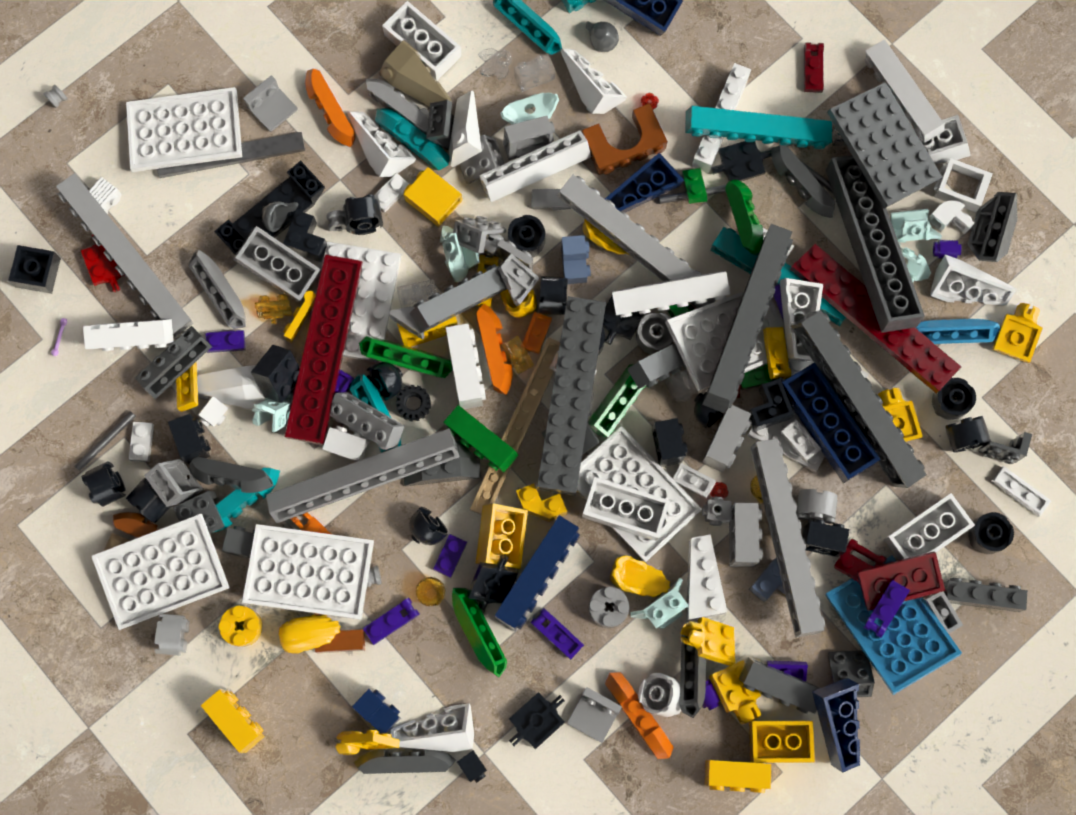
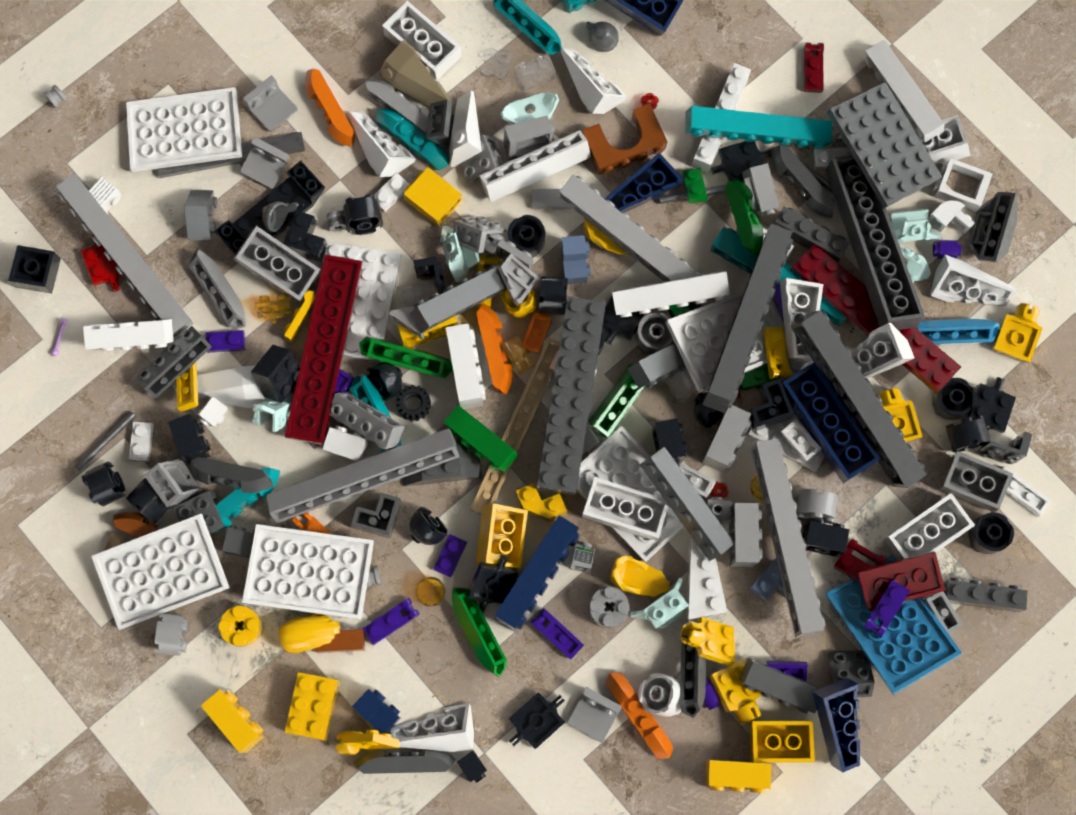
none -> dark grey brick [184,190,218,240]
none -> light grey bracket [240,136,290,189]
none -> yellow brick [284,672,340,741]
none -> dark grey brick [351,493,402,539]
none -> black bracket [413,257,445,295]
none -> light grey slope [571,542,595,574]
none -> brick [640,447,734,561]
none -> light grey window [742,163,779,217]
none -> dark grey brick [774,206,850,263]
none -> white plate [812,147,851,169]
none -> white wedge [850,323,914,378]
none -> light grey brick [939,451,1013,512]
none -> black plate [967,377,1016,433]

